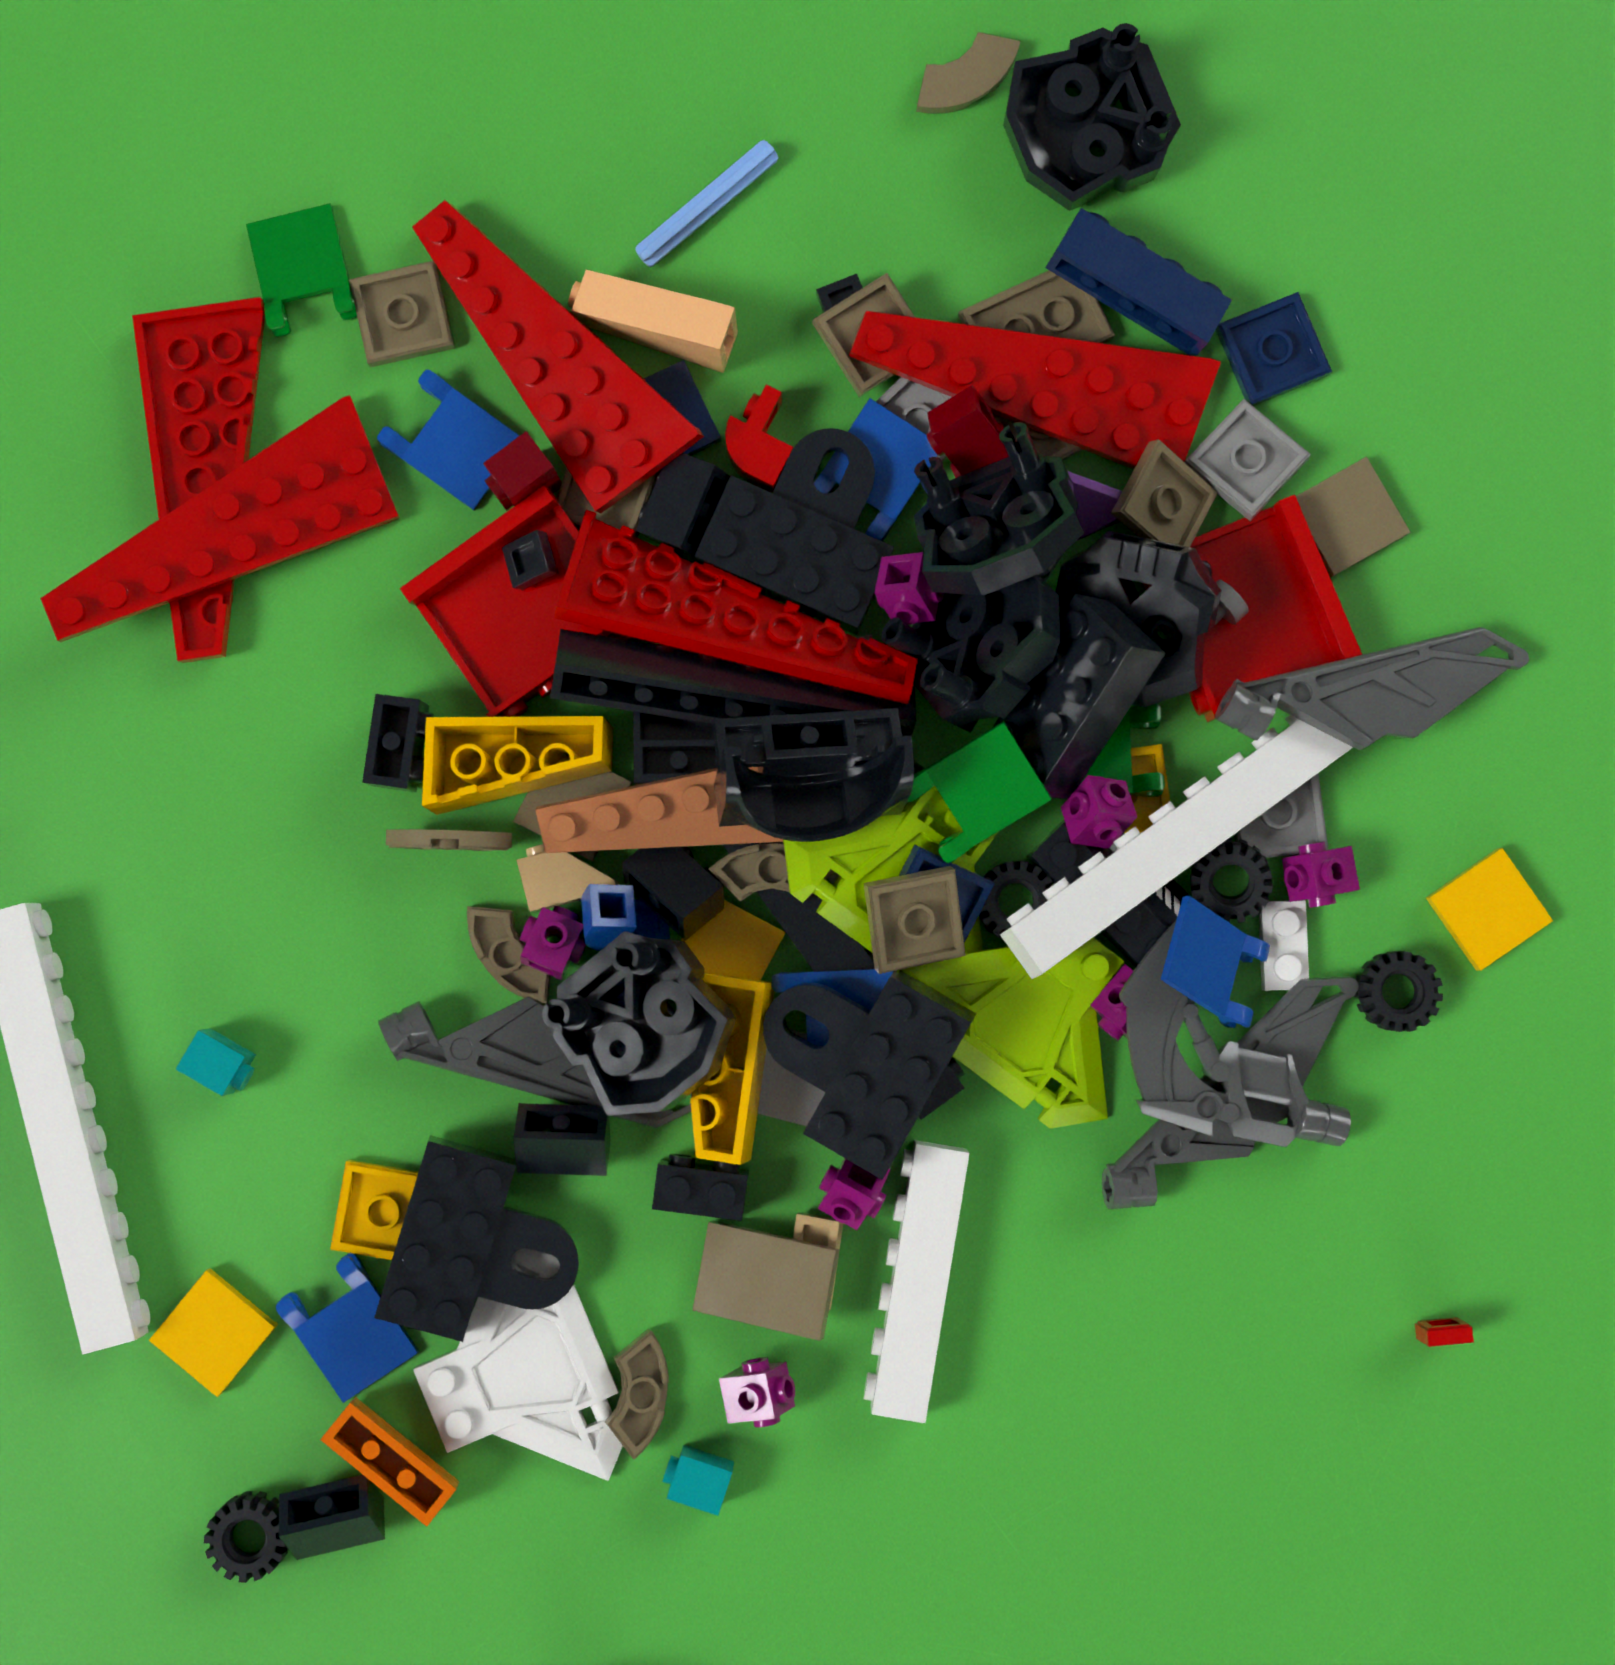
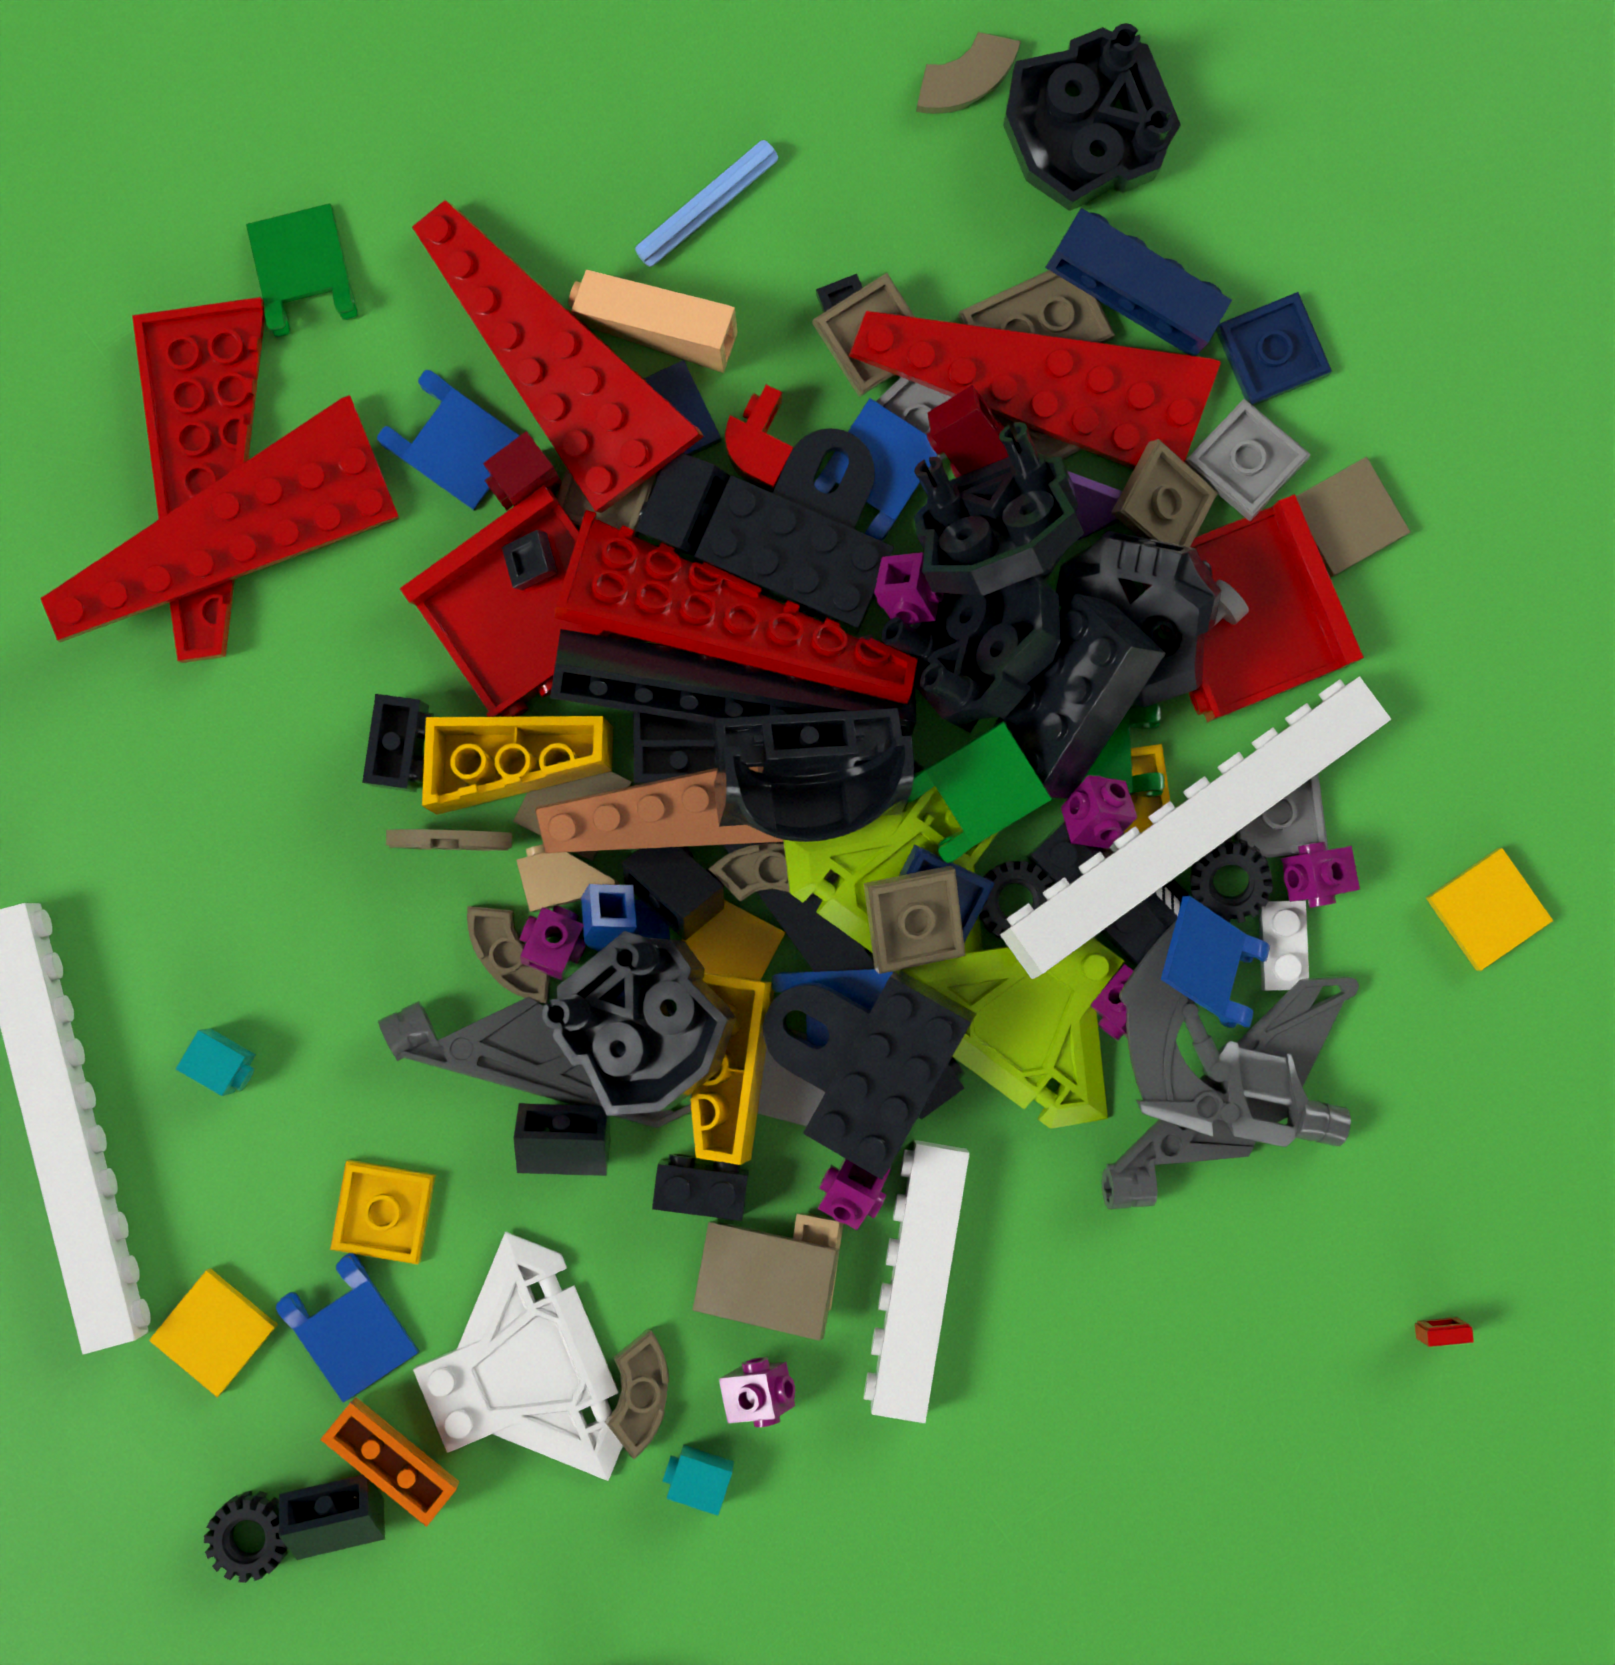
dark tan tile [349,261,455,367] -> none
black brick [374,1135,579,1342] -> none
dark grey wing [1215,627,1529,751] -> none
black tyre [1354,951,1443,1032] -> none

